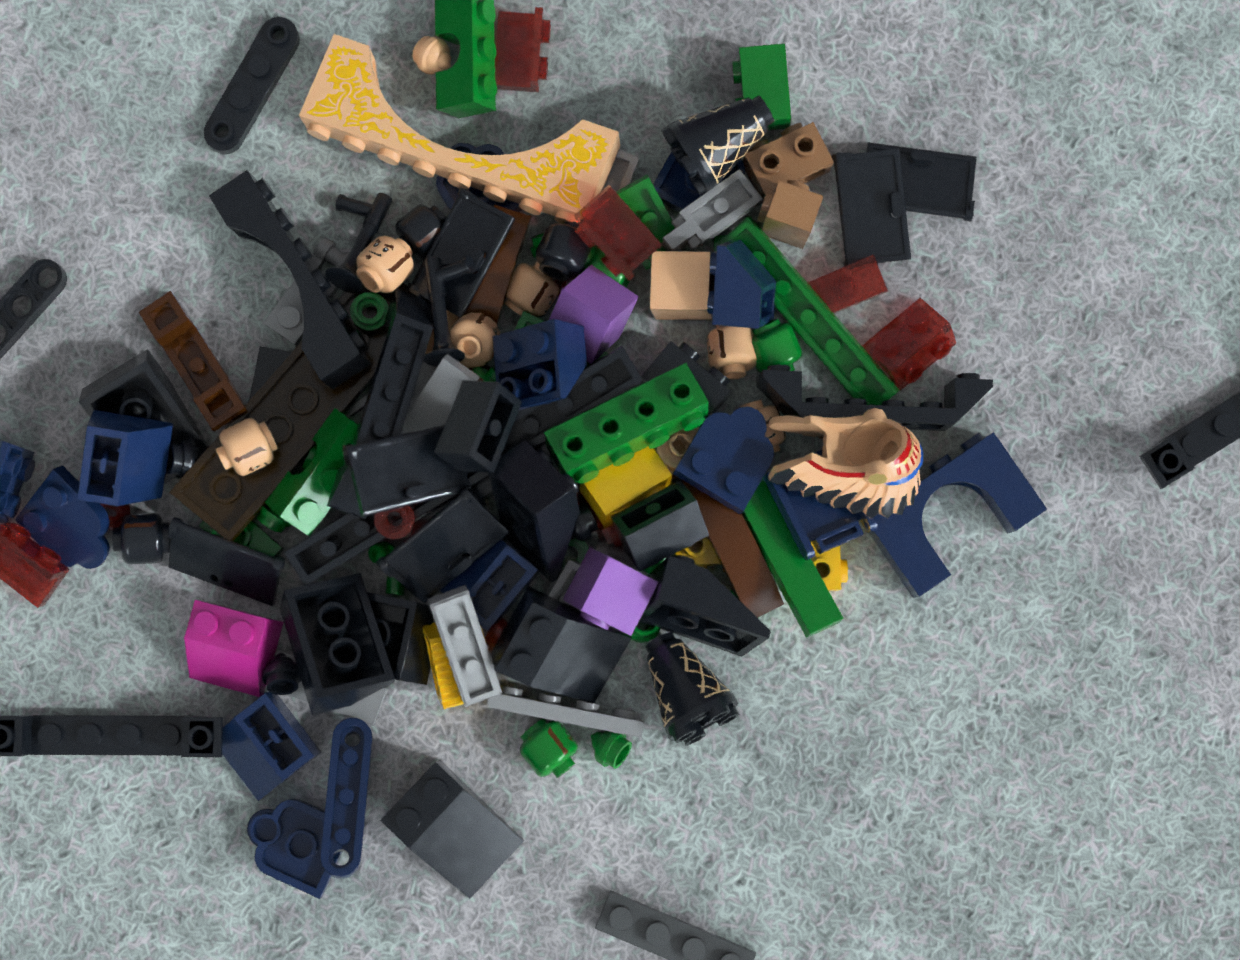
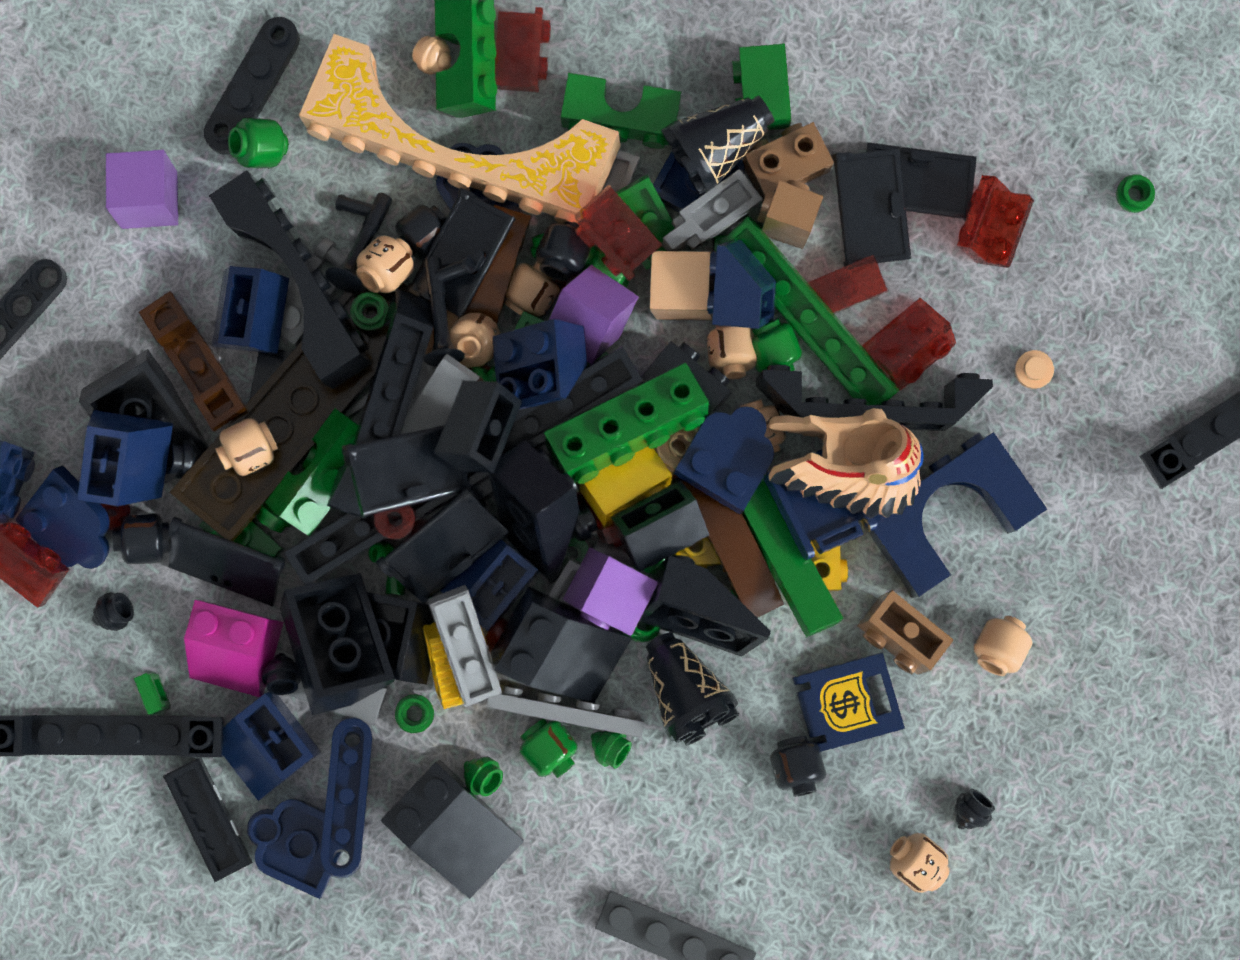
none -> black plate [92,592,134,631]
none -> medium lavender head [106,150,179,229]
none -> green tile [134,673,171,715]
none -> black plate [163,757,253,882]
none -> dark blue slope [212,266,289,354]
none -> green head [228,118,289,169]
none -> green plate [395,694,434,733]
none -> green plate [464,756,503,797]
none -> green arch [561,73,682,149]
none -> black head [770,736,826,797]
none -> dark blue container [792,652,905,752]
none -> medium nougat brick [857,590,954,675]
none -> light nougat head [890,833,949,893]
none -> black plate [955,789,995,829]
none -> clear red bracket [957,175,1034,268]
none -> light nougat head [974,616,1033,676]
none -> light nougat plate [1015,350,1054,389]
none -> green plate [1116,174,1155,213]

